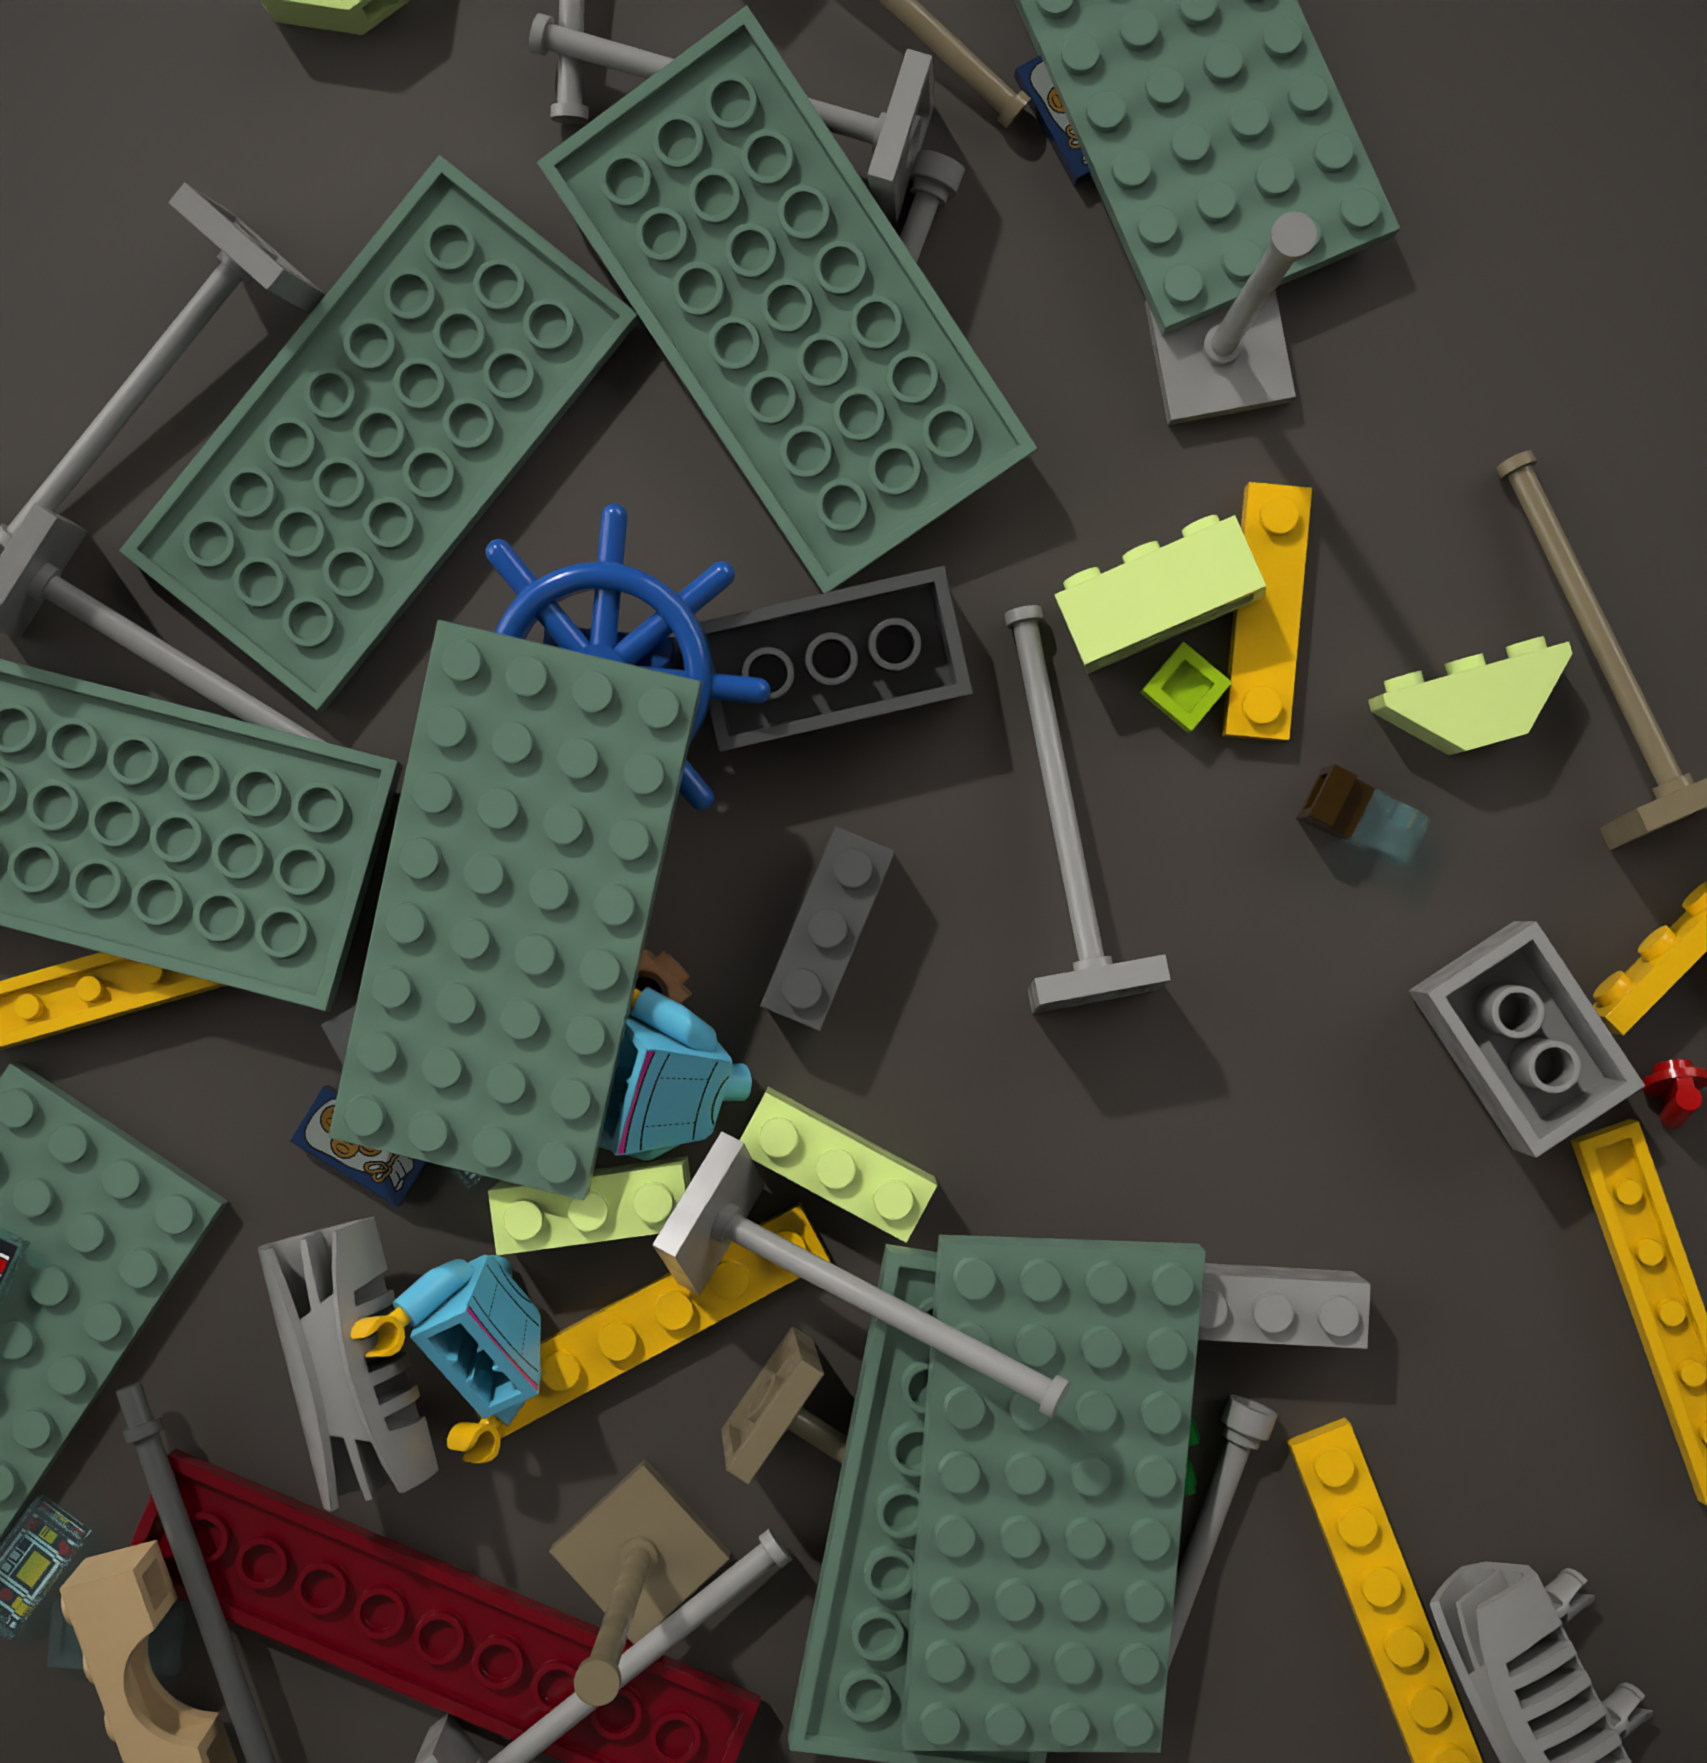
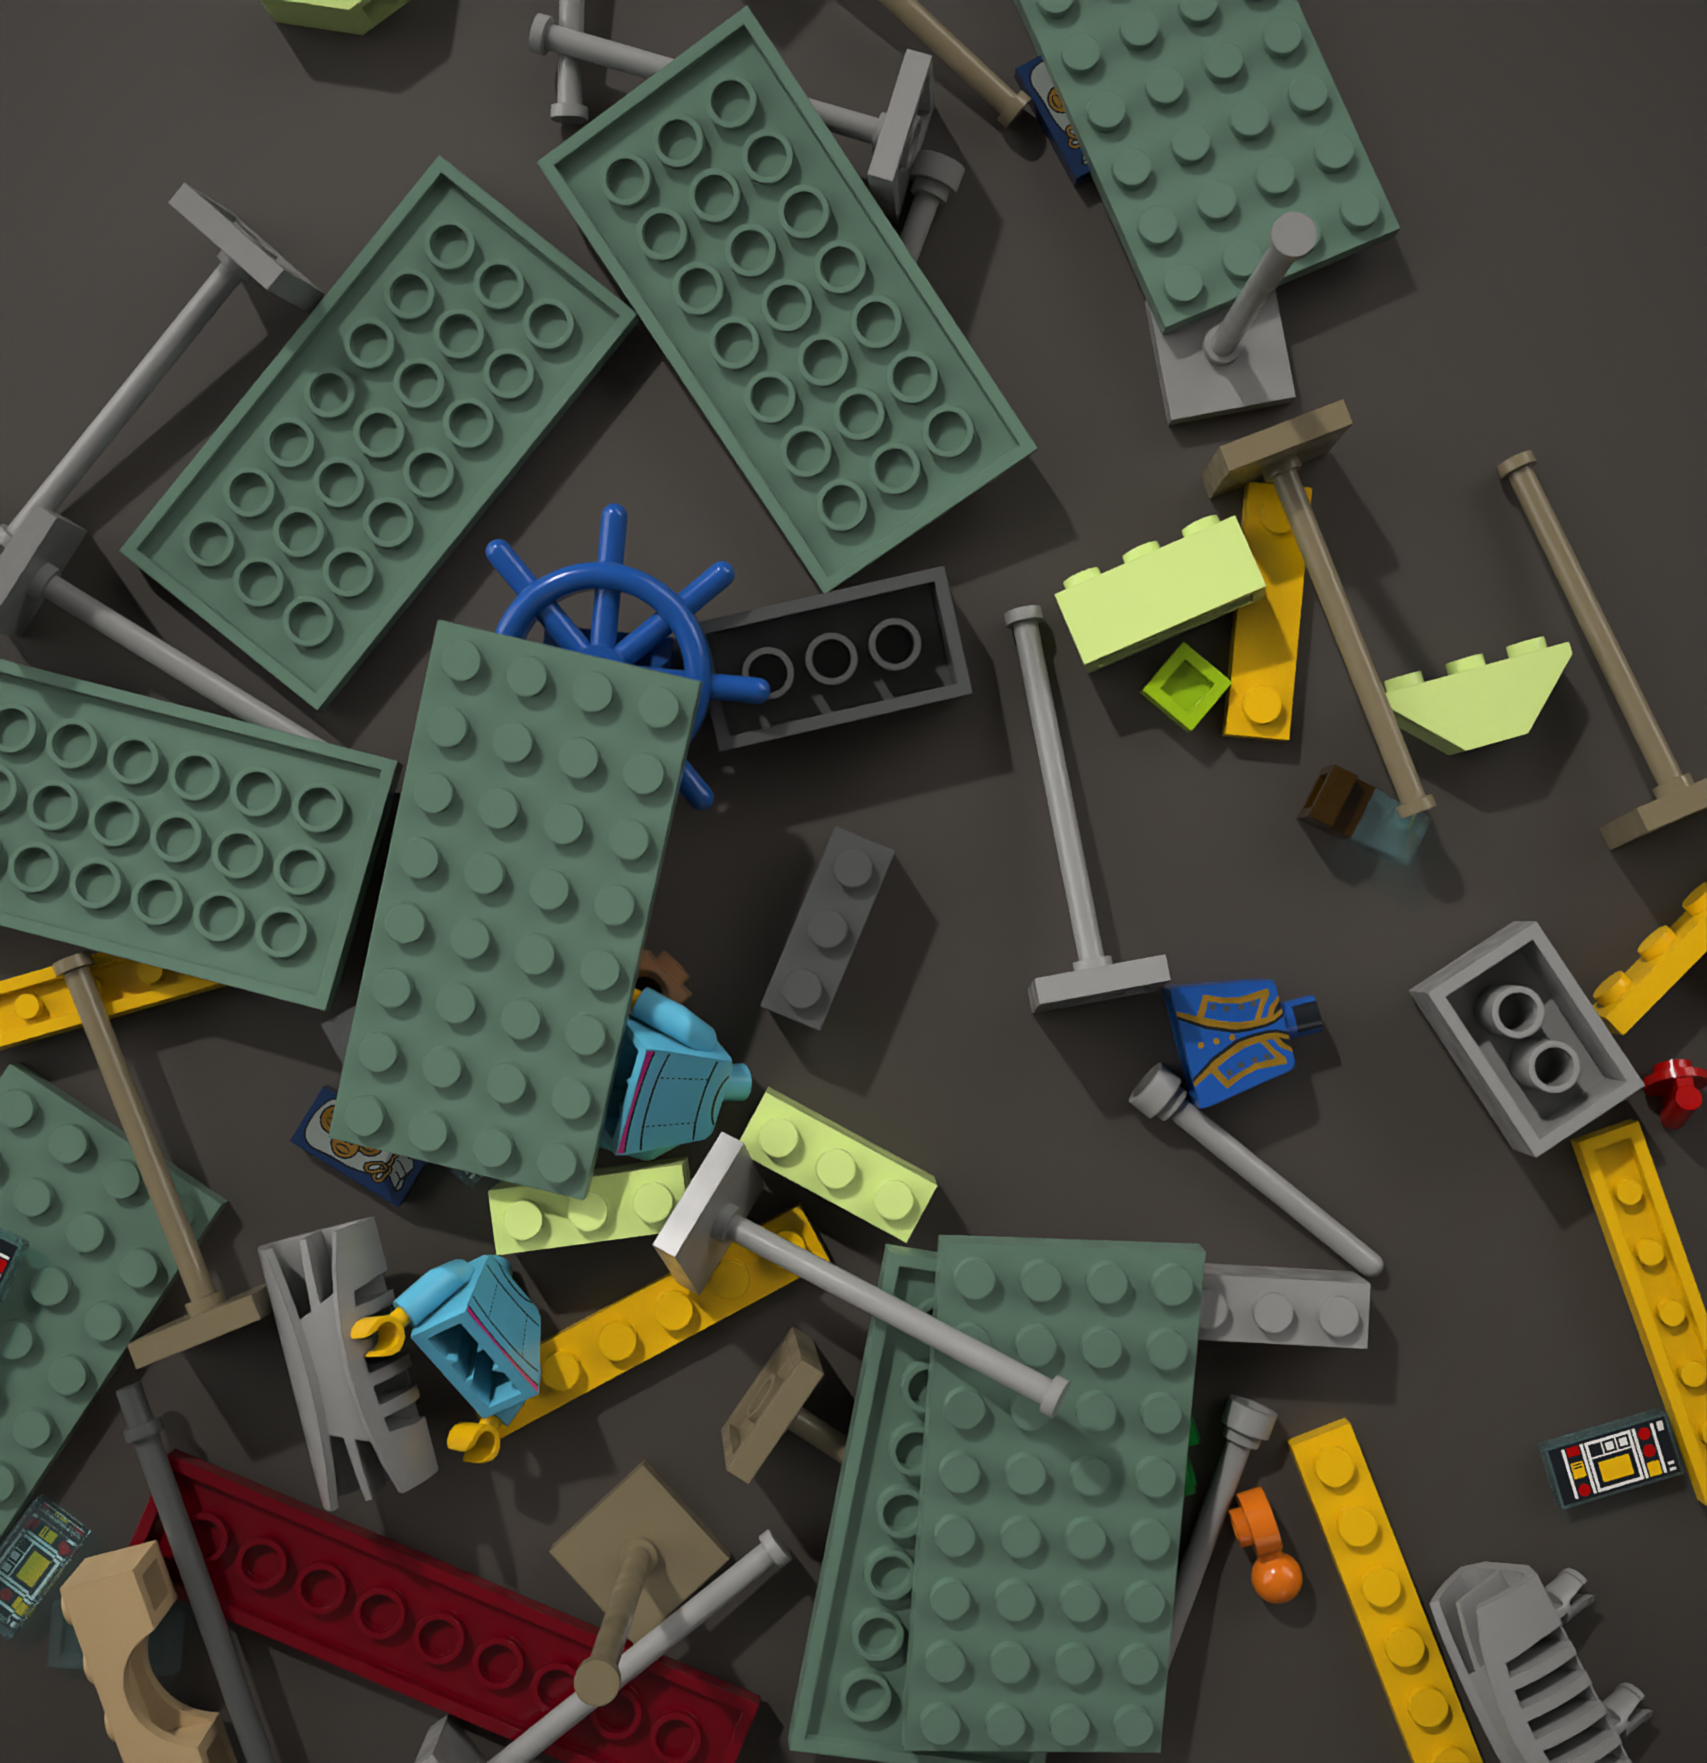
none -> dark tan tile [52,951,273,1370]
none -> light grey piece [1129,1062,1384,1277]
none -> torso [1161,978,1323,1109]
none -> dark tan tile [1200,399,1437,819]
none -> orange plate [1228,1486,1303,1604]
none -> tile [1537,1407,1684,1510]

